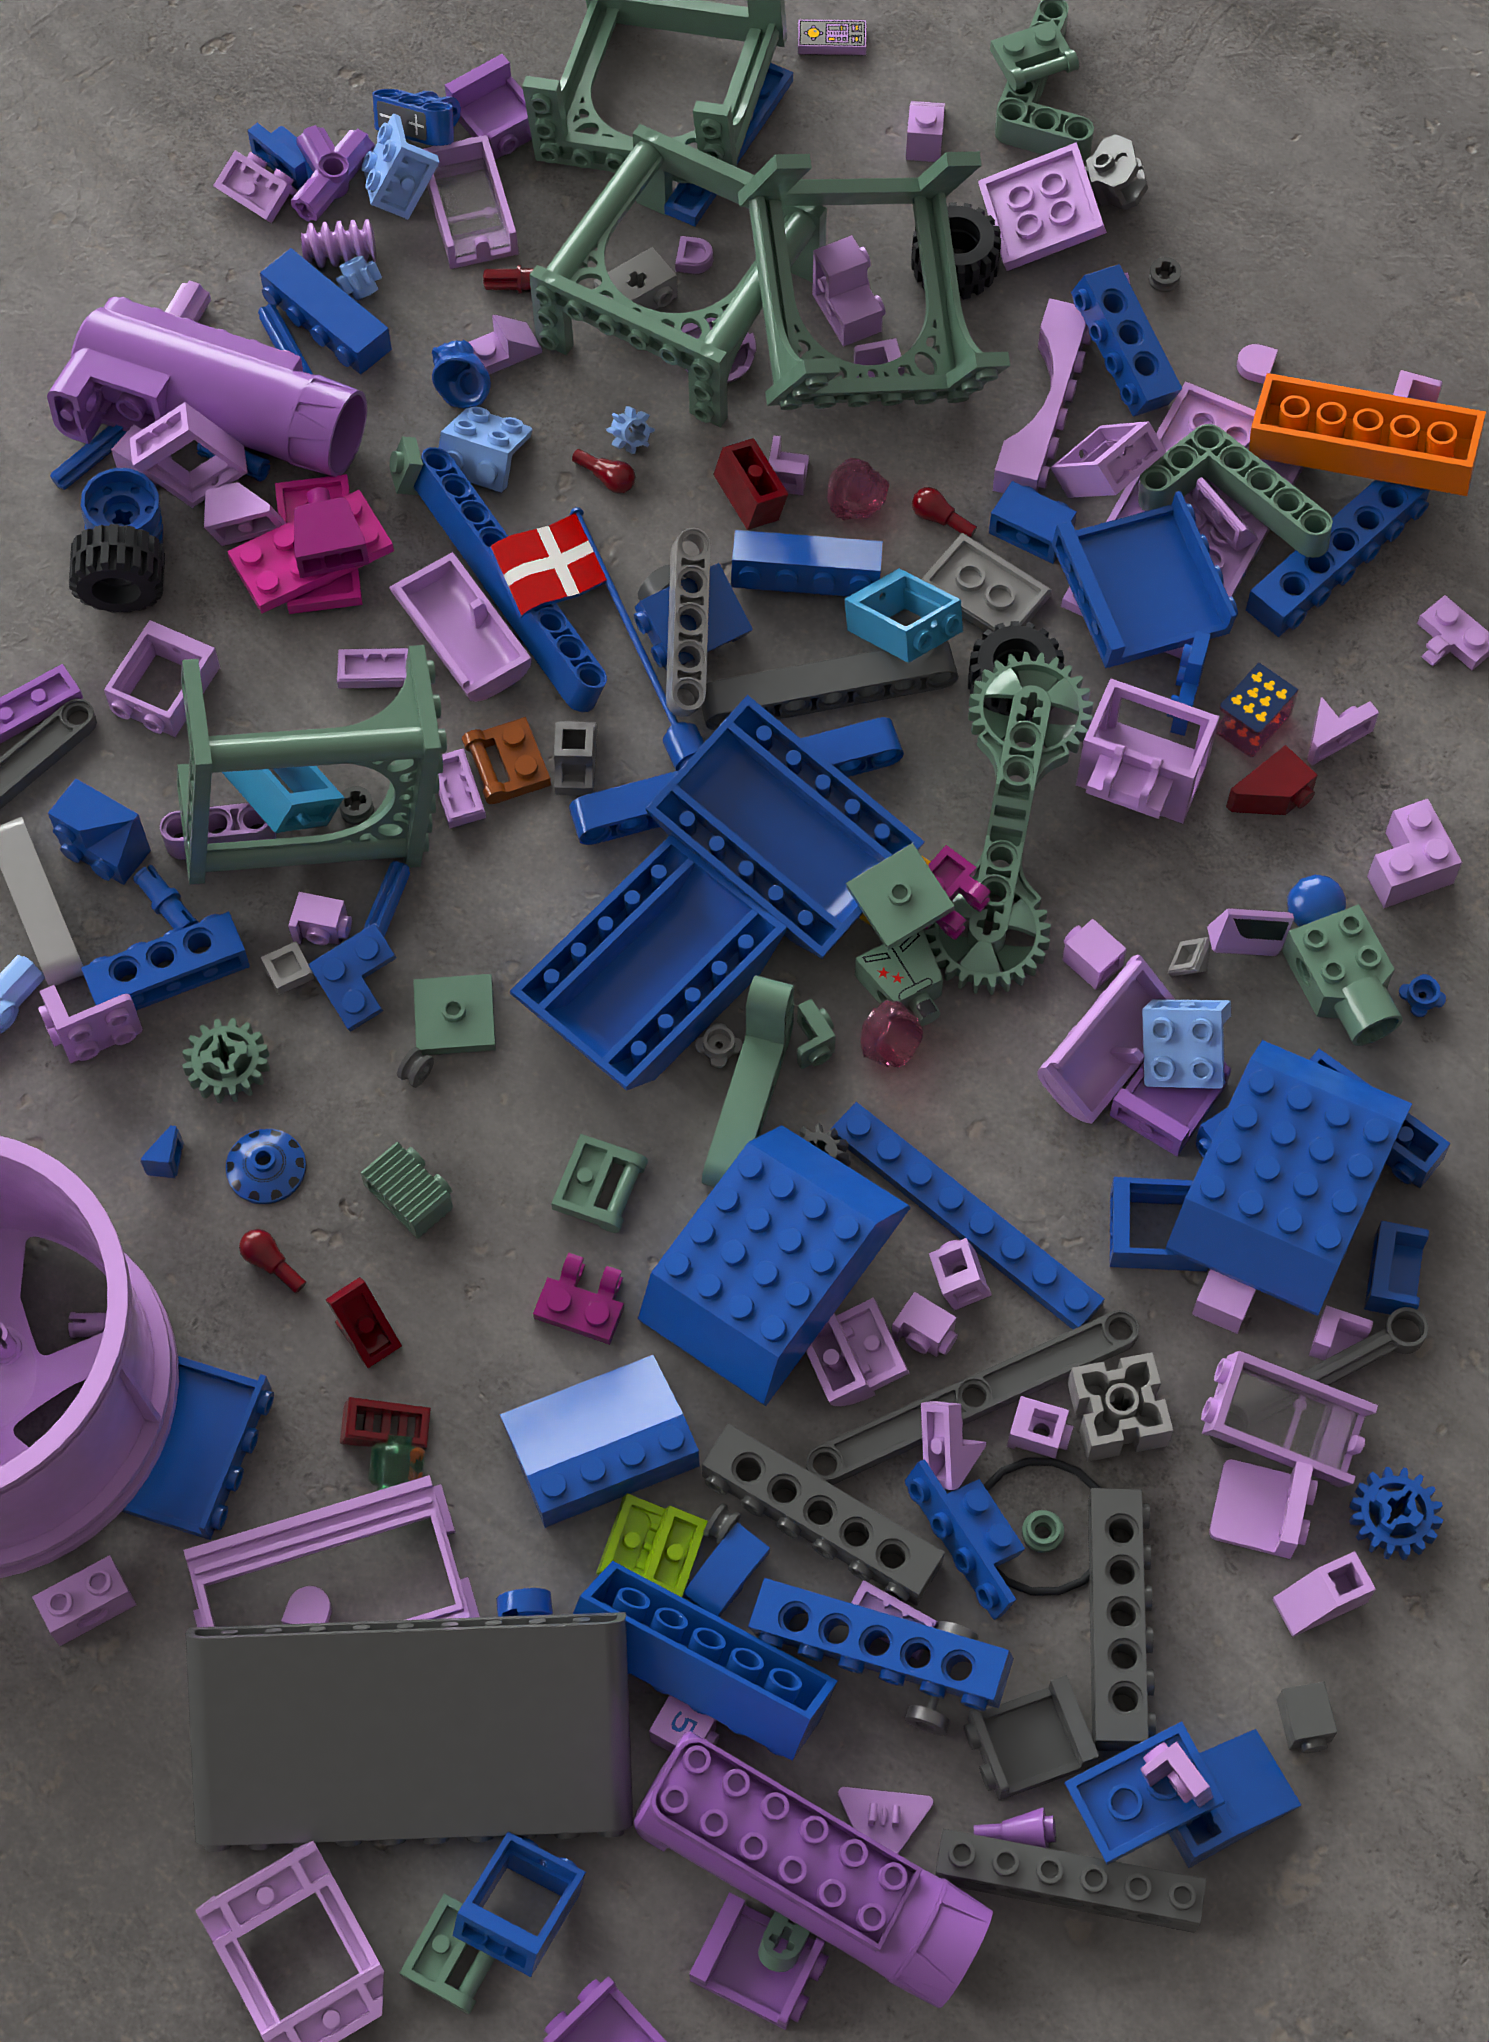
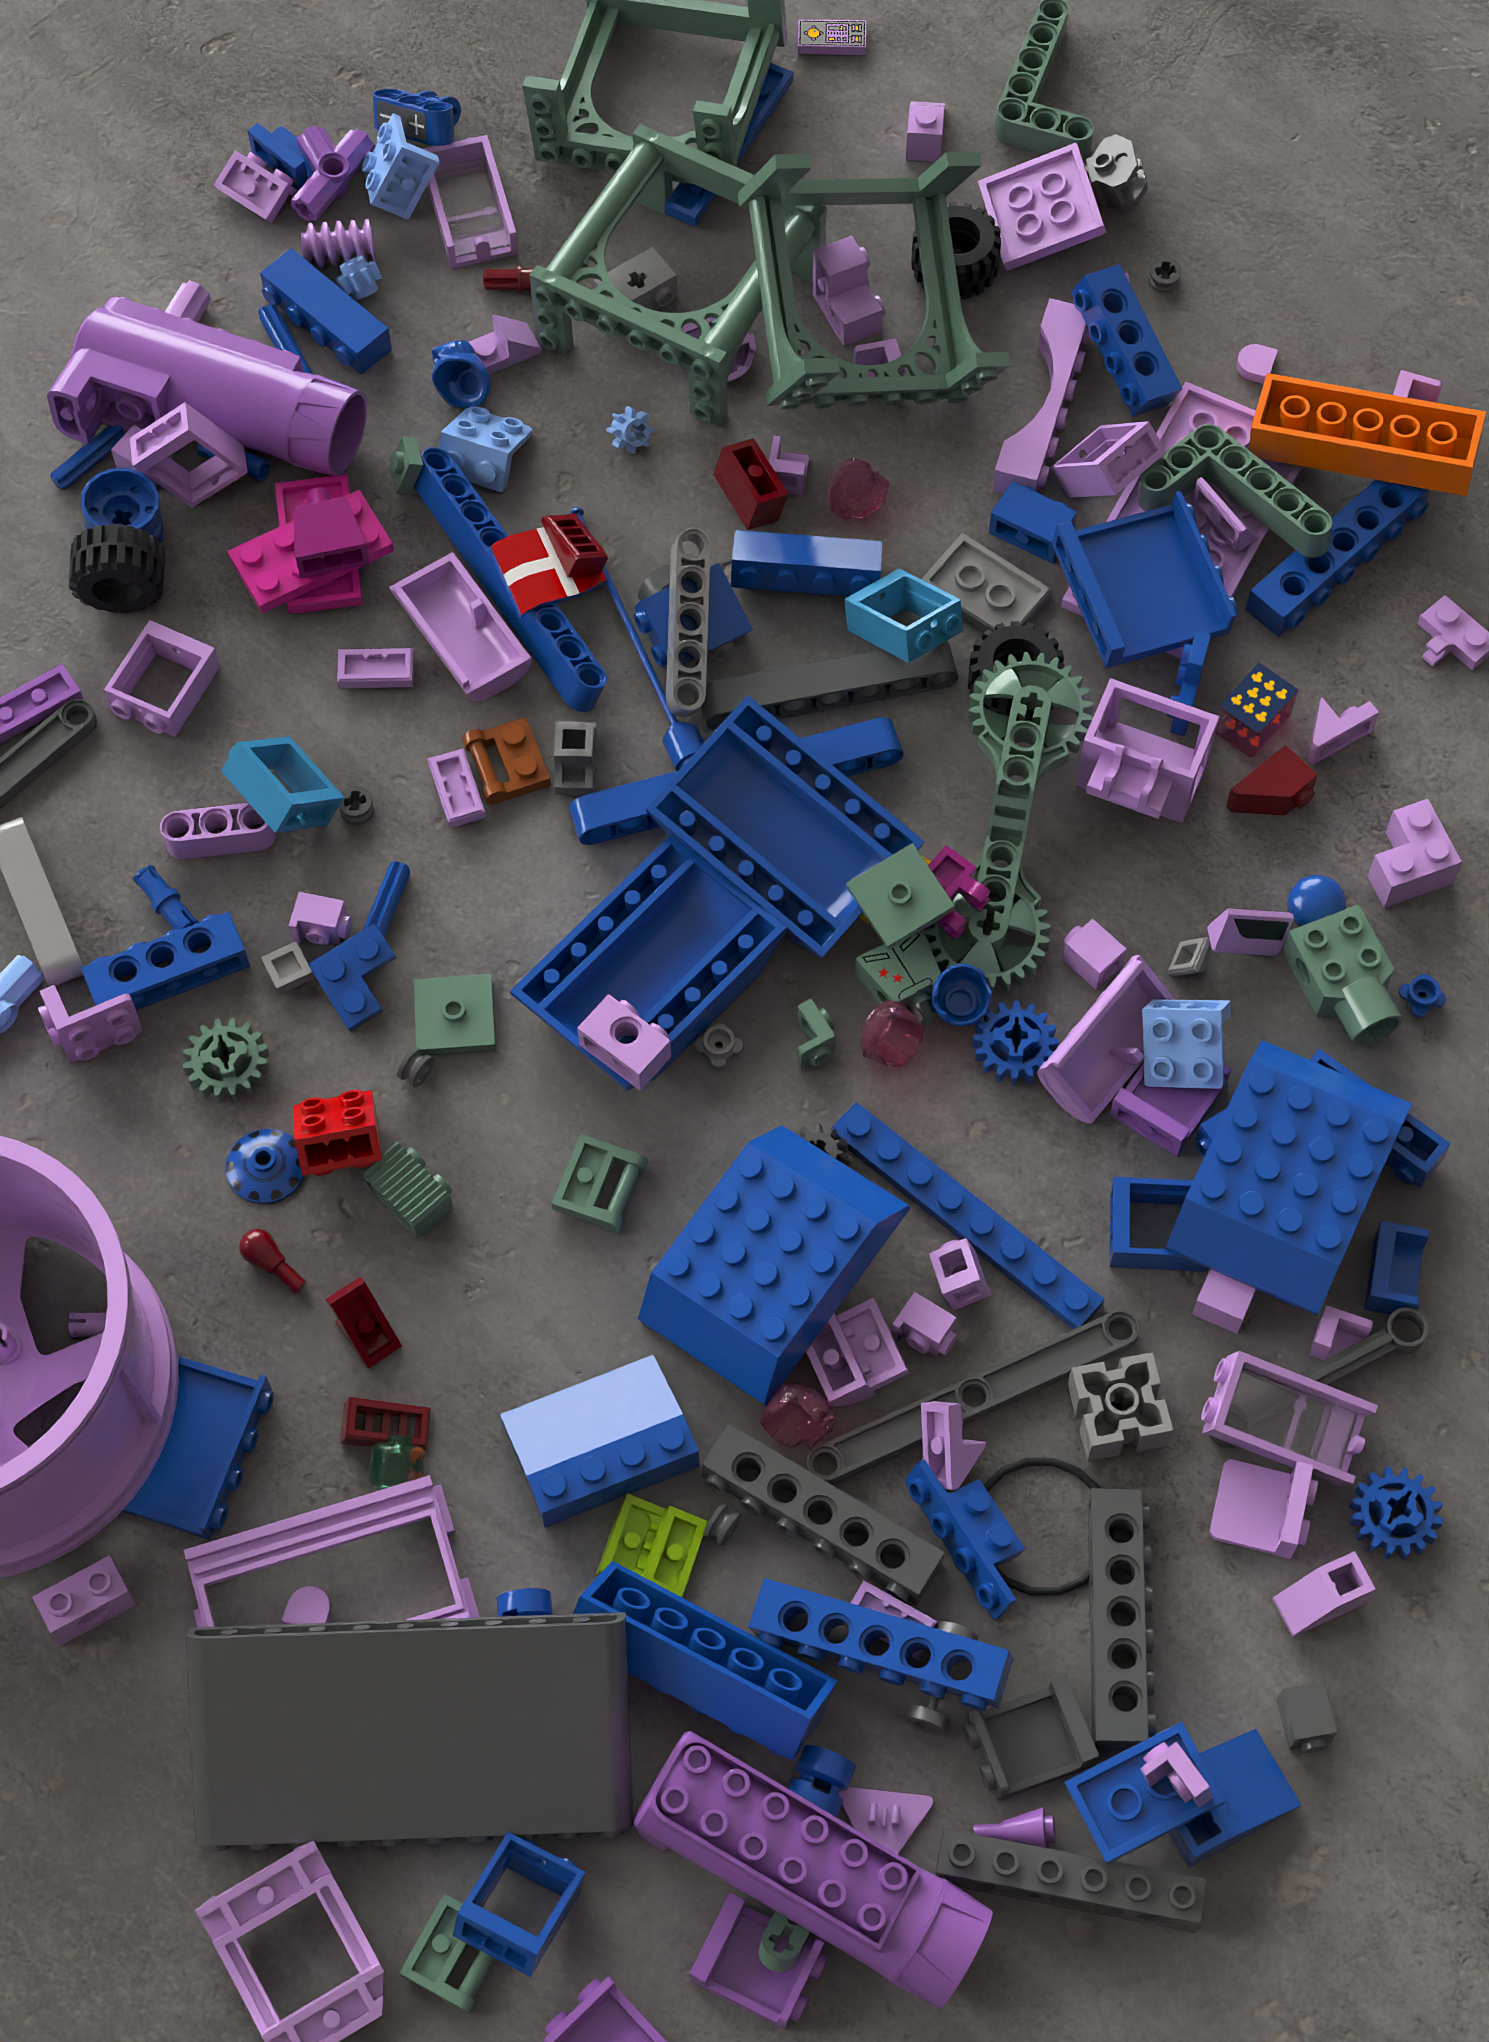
blue slope [48,778,151,885] -> none
blue slope [141,1125,184,1178] -> none
sand green arch [177,645,447,885] -> none
lavender slope [204,482,286,546] -> none
medium lavender panel [445,54,532,160] -> none
magenta plate [533,1253,624,1345] -> none
dark red piece [572,449,636,494] -> none
lavender brick [649,1695,719,1753] -> none
lavender tile [675,236,713,274] -> none
blue slope [683,1522,770,1617] -> none
sand green beam [701,975,794,1187] -> none
dark red piece [912,487,977,538] -> none
sand green plate [990,20,1079,91] -> none
lavender brick [1007,1396,1073,1459] -> none
sand green plate [1022,1510,1064,1553] -> none
none -> red brick [293,1090,383,1176]
none -> dark red slope [541,514,608,577]
none -> lavender brick [577,994,671,1091]
none -> clear pink hair [759,1382,836,1449]
none -> blue wheel [787,1745,856,1818]
none -> blue hair [932,963,992,1027]
none -> blue gear [972,1000,1059,1086]

